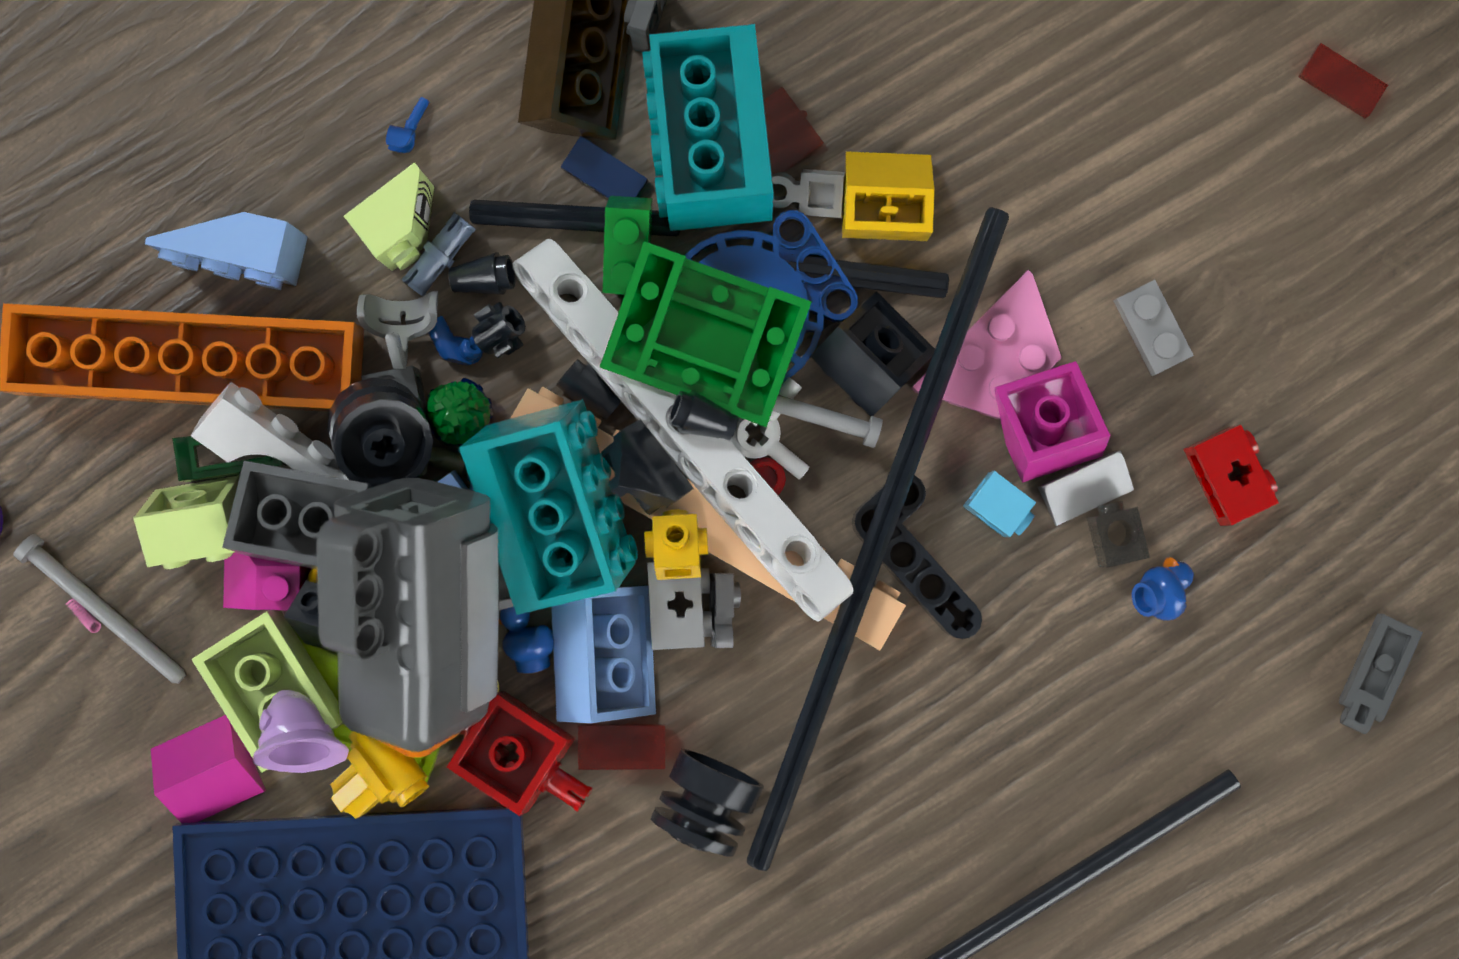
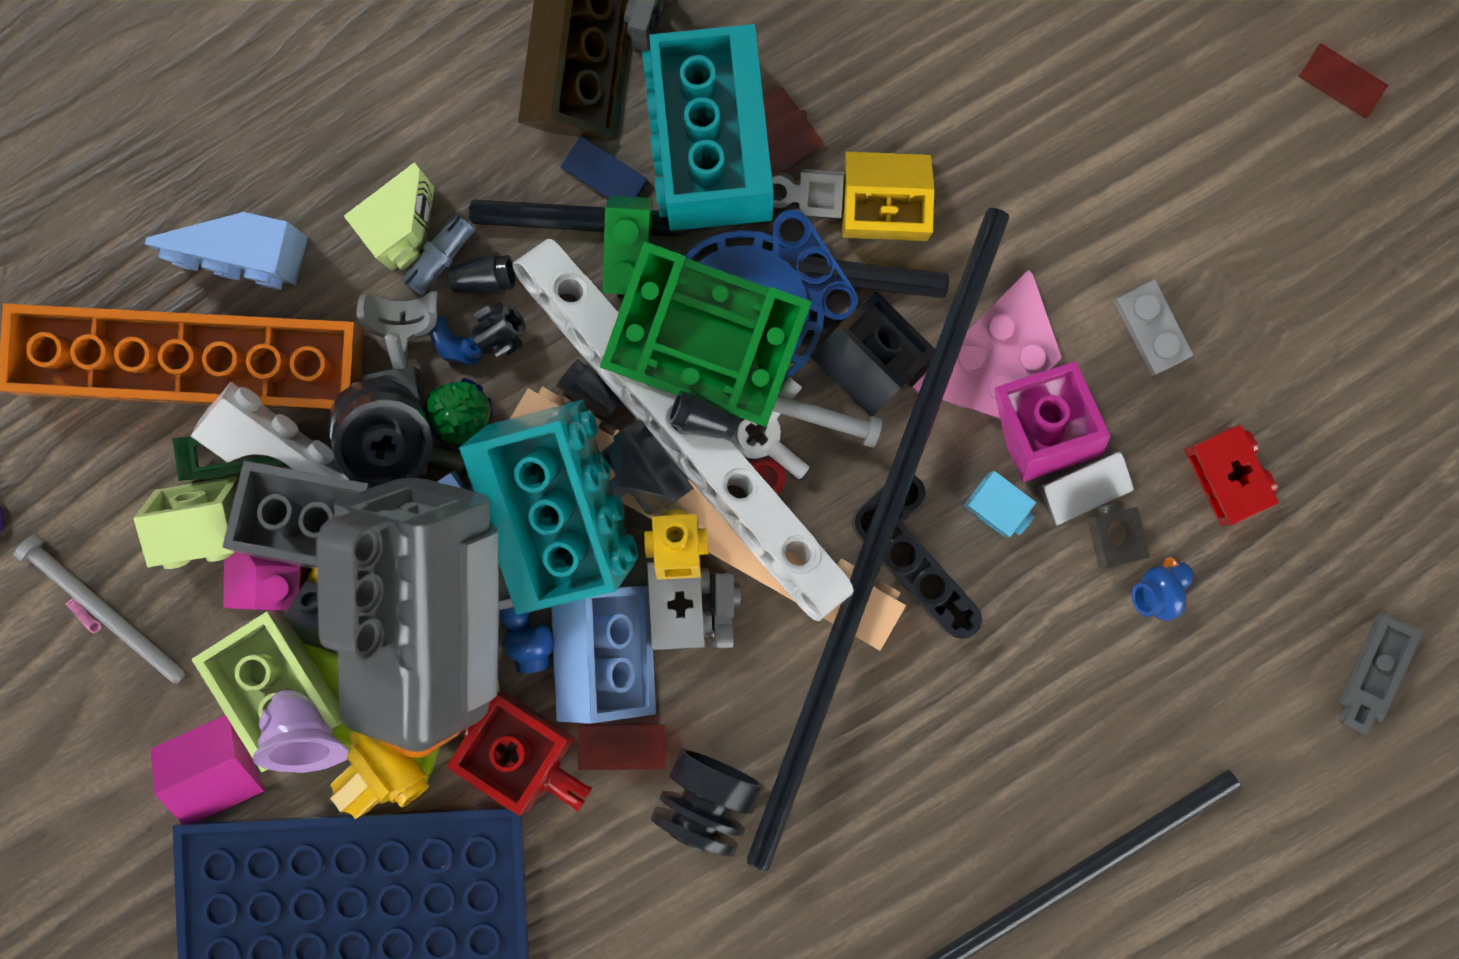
blue hand [386,97,430,153] -> none

